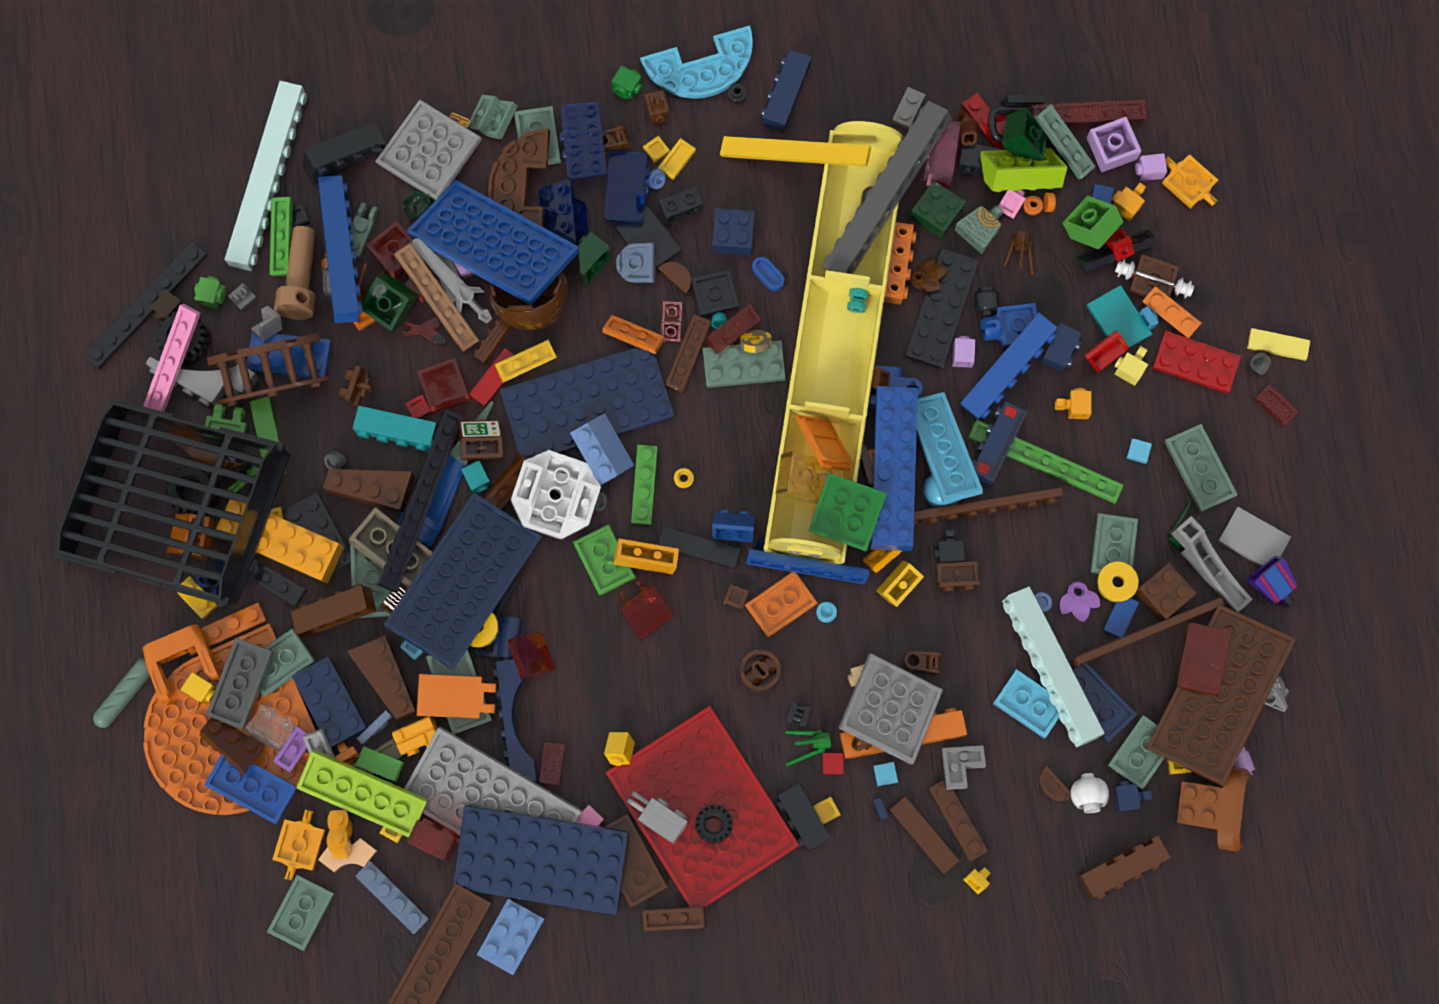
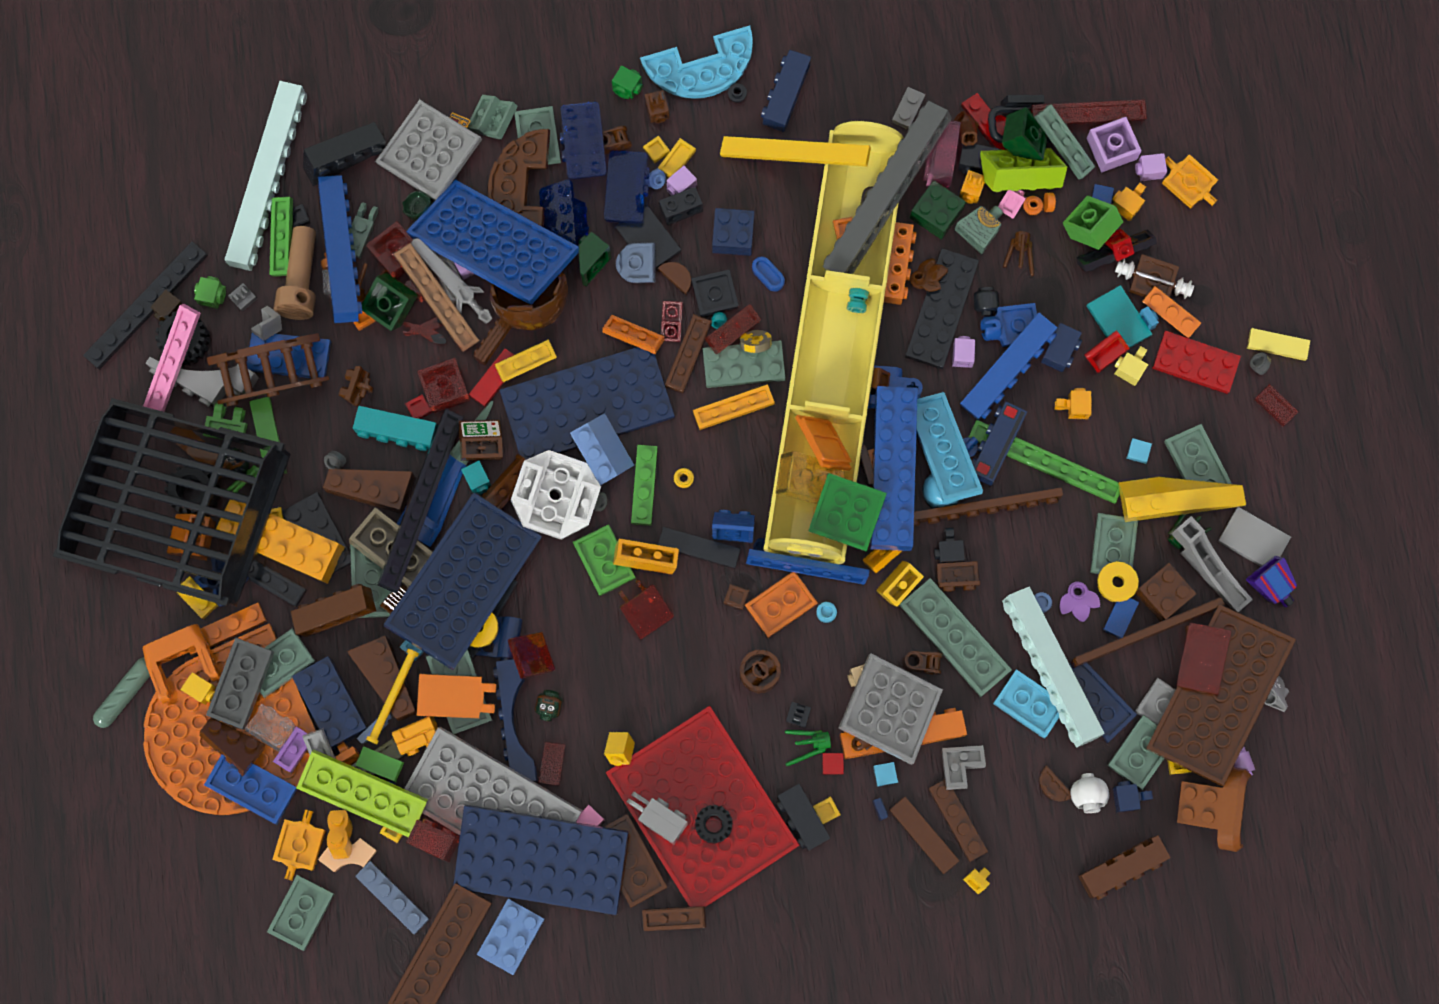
none -> yellow bar [366,649,419,744]
none -> clear green head [535,690,563,721]
none -> lavender brick [666,166,697,196]
none -> light orange plate [693,384,775,430]
none -> orange tile [833,217,853,239]
none -> sand green plate [899,578,1012,697]
none -> light orange brick [959,170,985,204]
none -> blue plate [963,437,978,457]
none -> yellow wedge [1118,477,1246,522]
none -> light grey tile [1134,678,1175,725]

